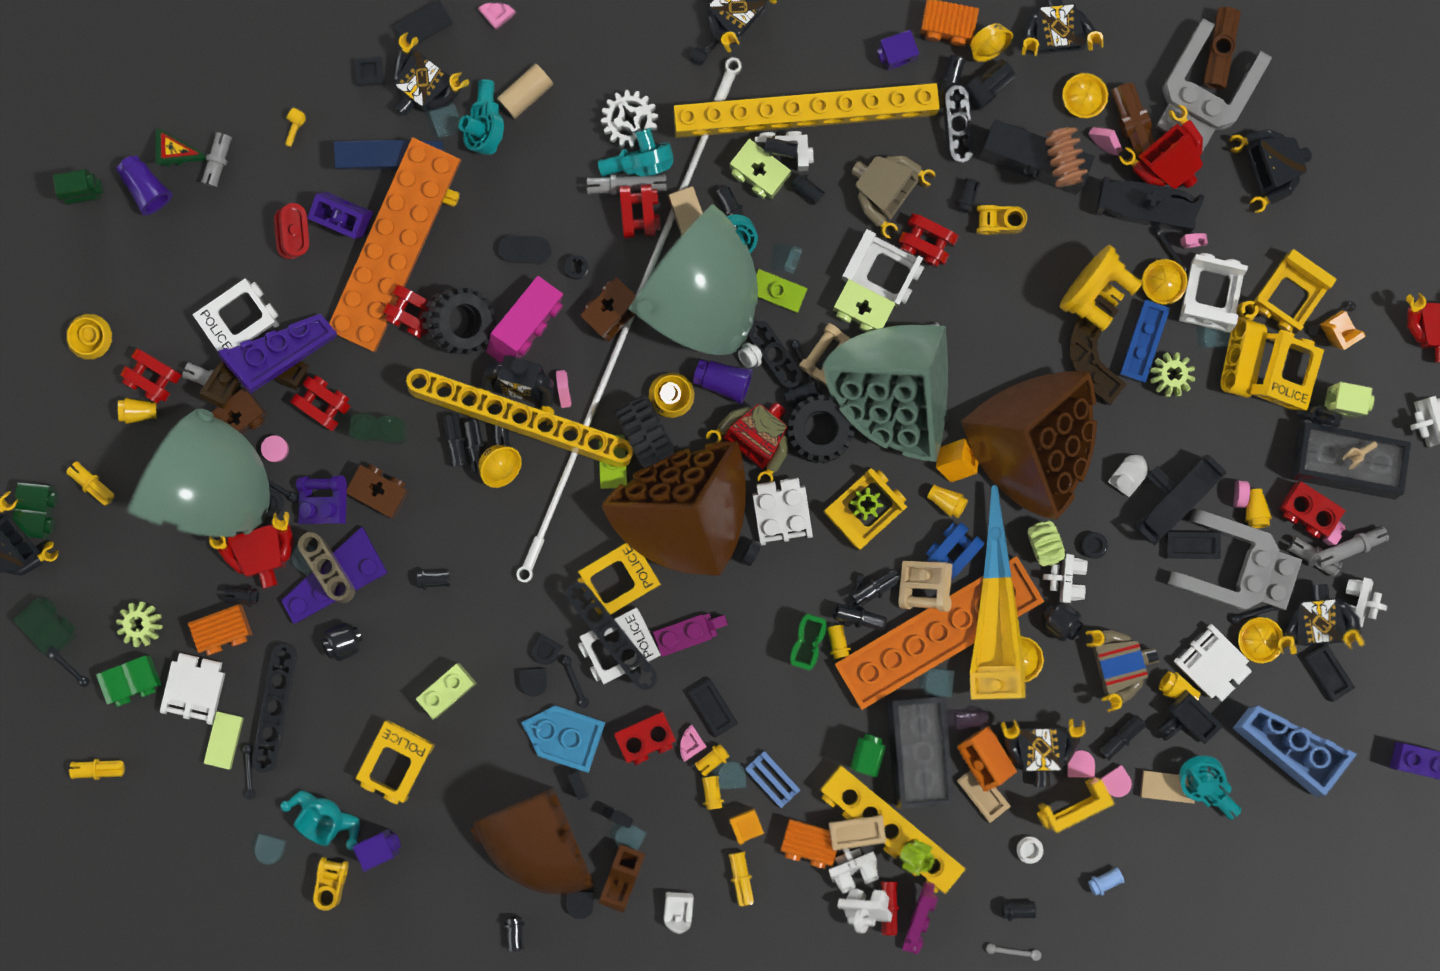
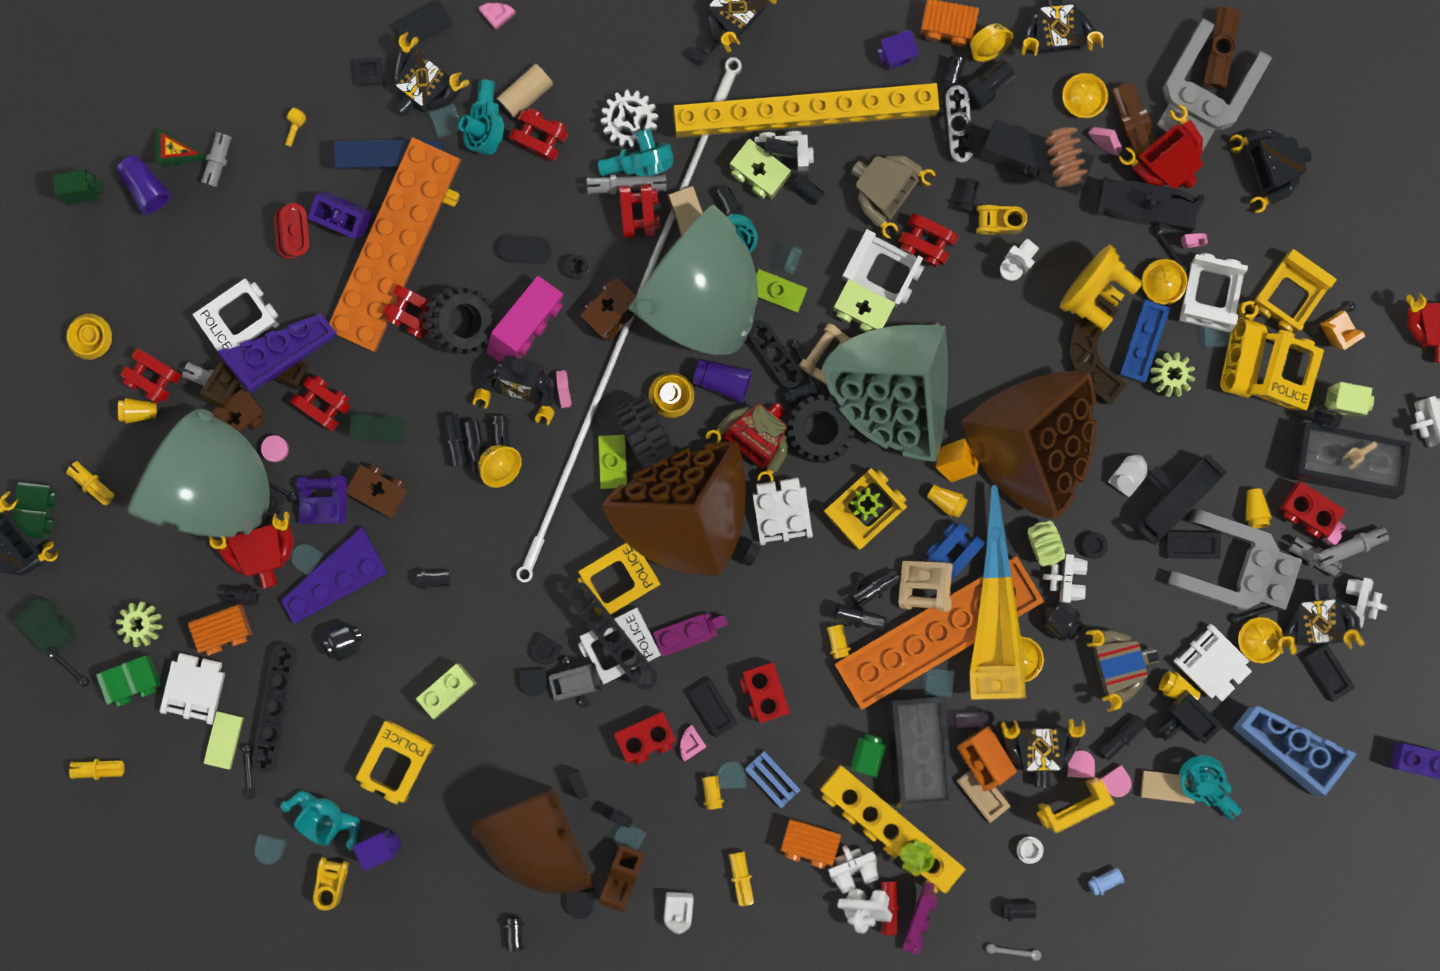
dark tan beam [298,532,355,603] -> none
yellow beam [407,369,633,468] -> none
dark azure tile [521,706,605,773] -> none
yellow pin [695,744,730,777] -> none
light orange panel [730,808,764,845] -> none
white plate [738,343,762,368] -> none
green brick [790,614,826,670] -> none
tan tile [829,815,886,850] -> none
bright pink tile [1233,480,1250,508] -> none
none -> red brick [508,108,569,162]
none -> tile [548,663,602,702]
none -> red brick [739,662,790,723]
none -> white hips [1000,239,1039,281]

